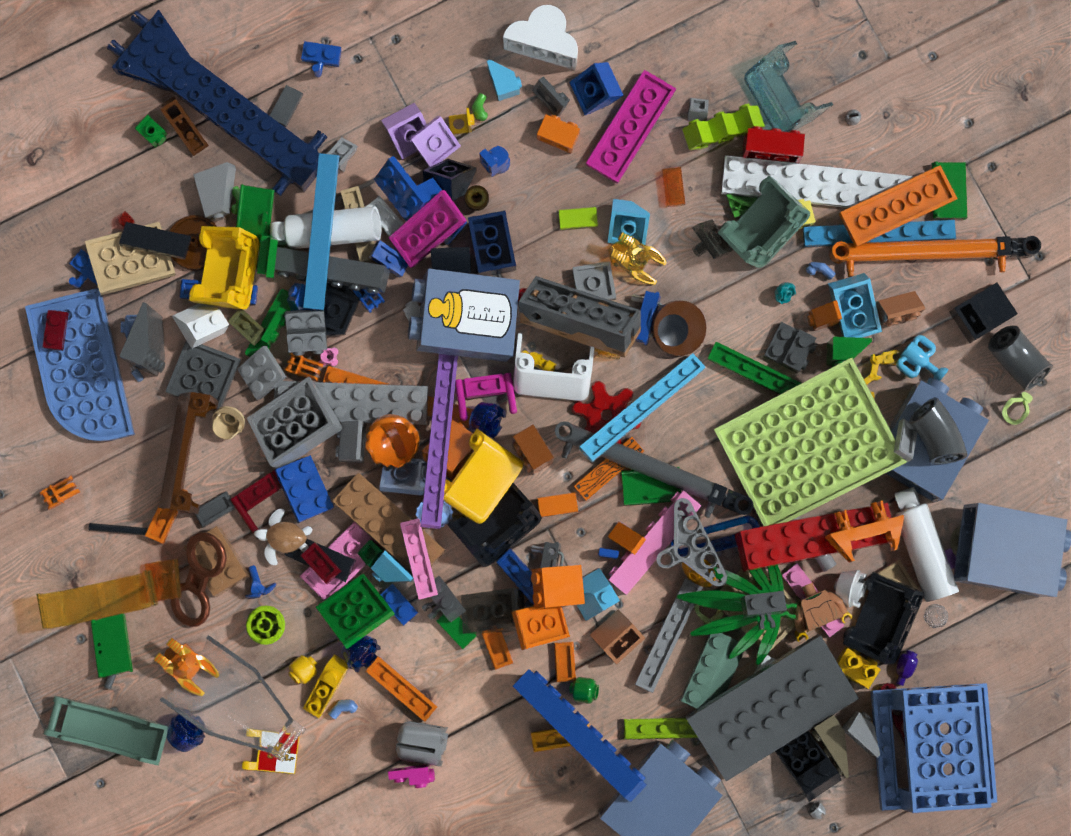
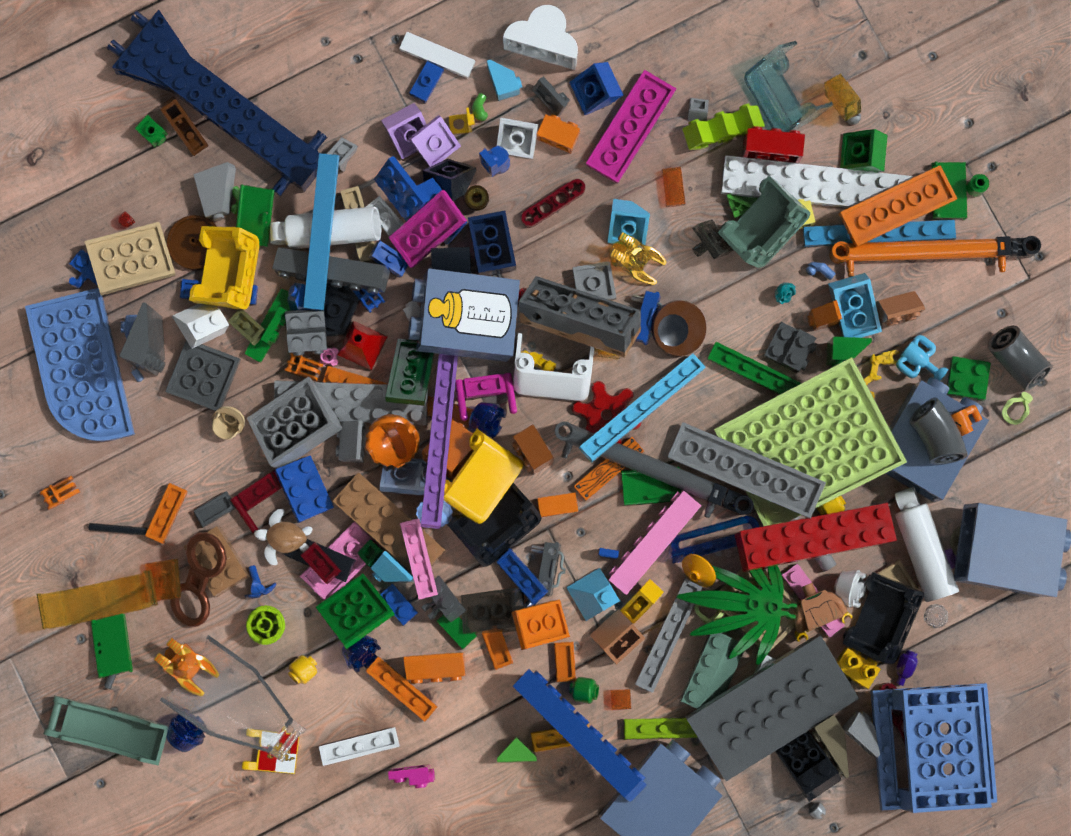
dark red plate [42,310,69,351] -> none
black piece [119,222,192,260] -> none
reddish brown windscreen [159,392,219,514] -> none
light grey plate [237,346,286,400] -> none
green slope [256,233,278,278] -> none
dark grey tile [270,85,303,127] -> none
blue plate [301,41,342,77] -> none
yellow slope [303,654,351,718] -> none
medium blue arm [328,699,358,720] -> none
light grey cylinder [396,721,448,767] -> none
orange brick [531,565,585,608] -> none
lime tile [559,207,598,230] -> none
orange tile [608,522,646,555] -> none
light grey beam [656,498,728,587] -> none
dark grey brick [741,591,787,630] -> none
orange hose [825,500,904,563] -> none
light grey tile [894,419,917,462] -> none
black slope [949,282,1018,344] -> none
none -> white plate [319,727,400,766]
none -> red slope [337,321,388,371]
none -> dark green plate [385,339,434,406]
none -> white tile [399,32,475,79]
none -> orange slope [404,652,466,684]
none -> blue plate [409,61,444,103]
none -> white slope [497,118,538,159]
none -> bright green slope [497,736,537,762]
none -> dark red beam [521,179,585,228]
none -> clear orange plate [611,689,631,710]
none -> yellow slope [620,579,664,624]
none -> light grey plate [668,422,826,519]
none -> yellow head [817,496,846,515]
none -> clear yellow brick [824,73,861,121]
none -> green slope [840,129,888,172]
none -> green plate [947,356,991,401]
none -> orange piece [951,405,982,436]
none -> green brick [966,174,989,197]

